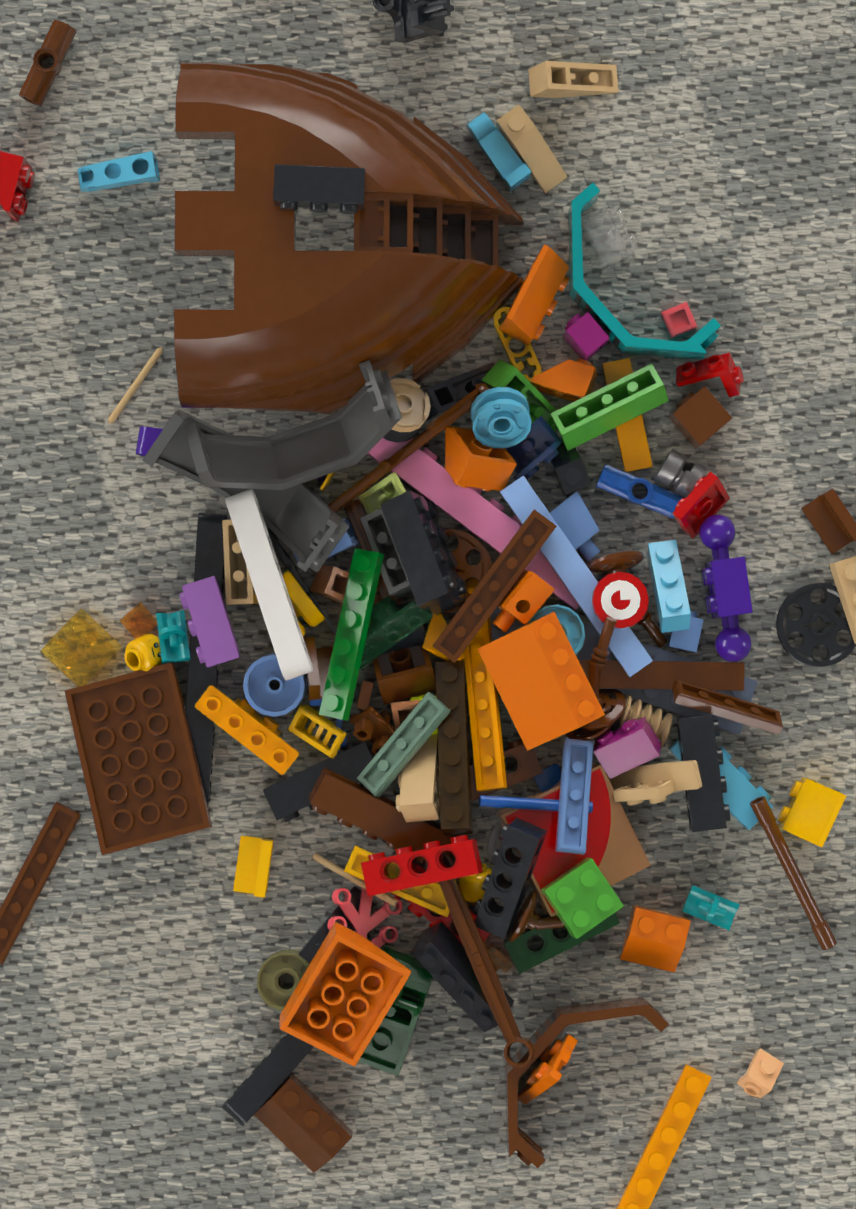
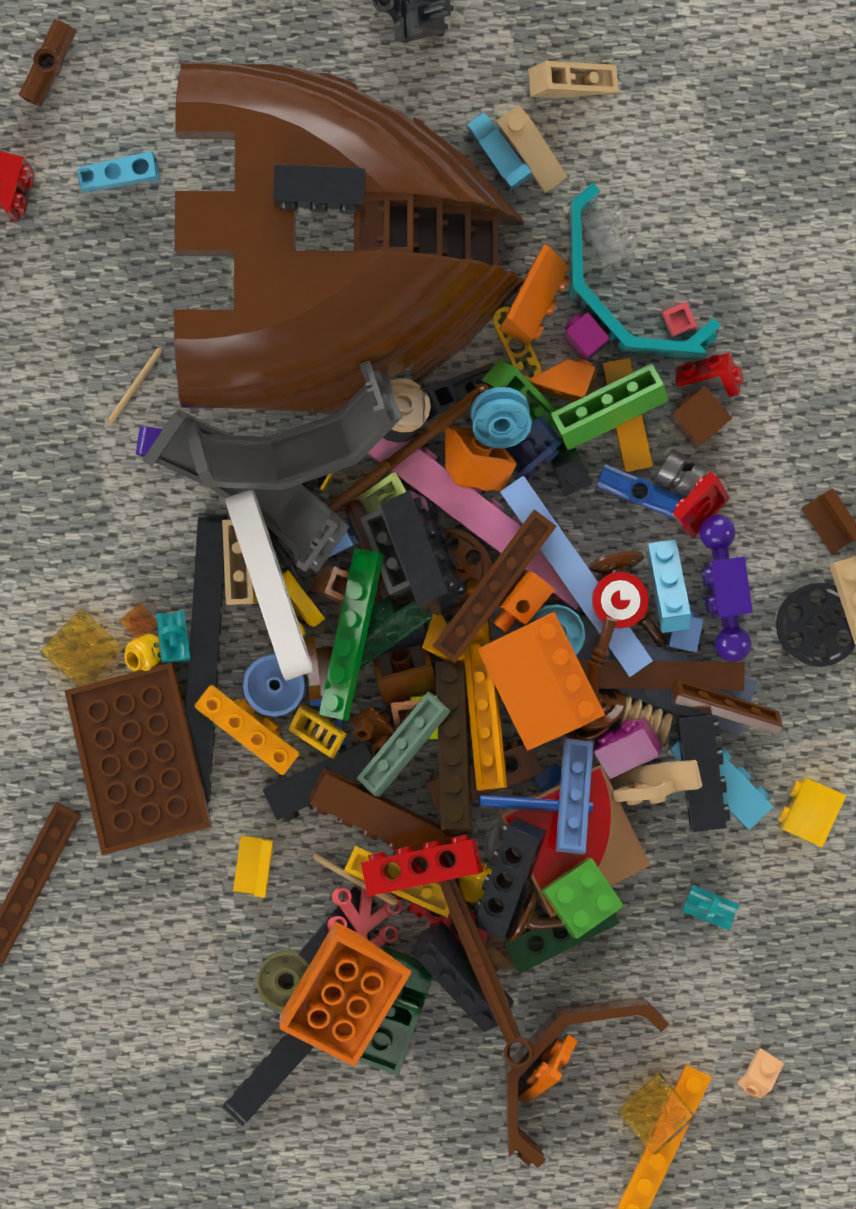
medium lavender brick [179,576,241,667] -> none
reddish brown slope [254,1073,353,1173] -> none
reddish brown tile [356,680,374,710] -> none
tan brick [396,734,440,823] -> none
medium blue torso [550,491,600,562] -> none
orange slope [620,904,691,973] -> none
reddish brown piece [750,796,837,950] -> none
none -> clear yellow plate [618,1073,696,1155]

